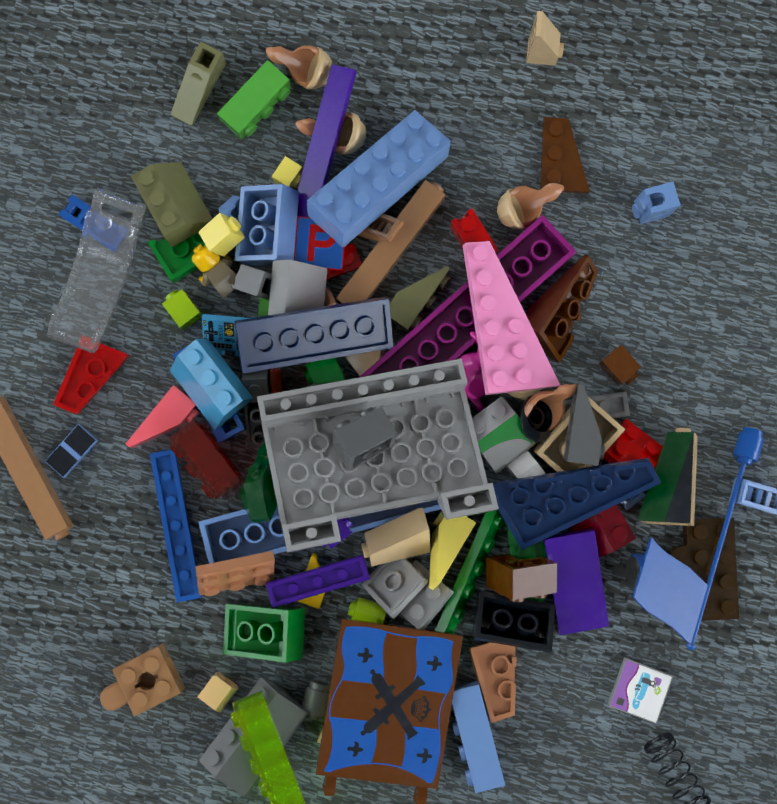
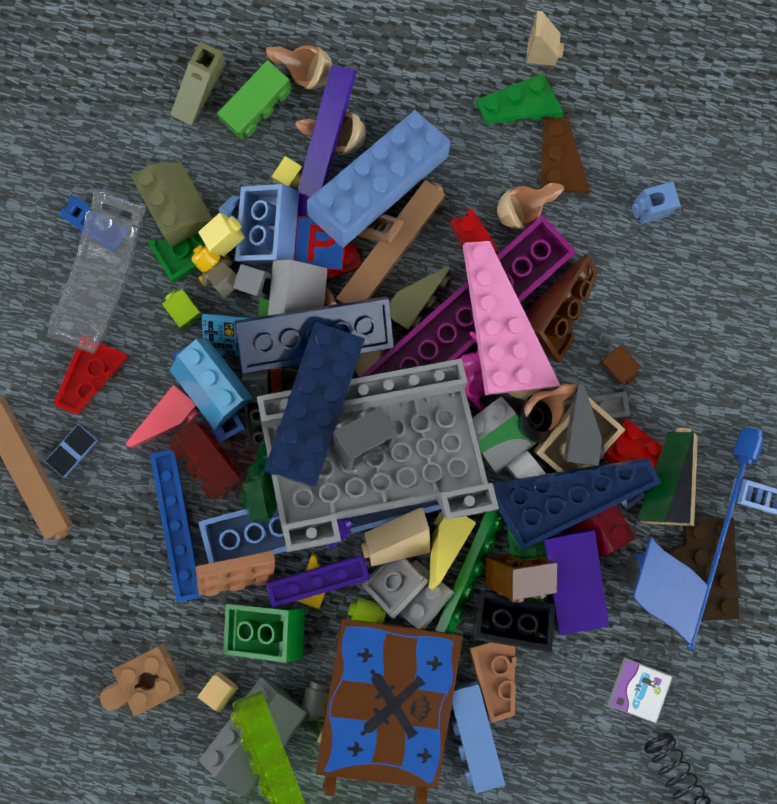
none -> dark blue plate [264,322,365,488]
none -> green wing [476,73,563,125]

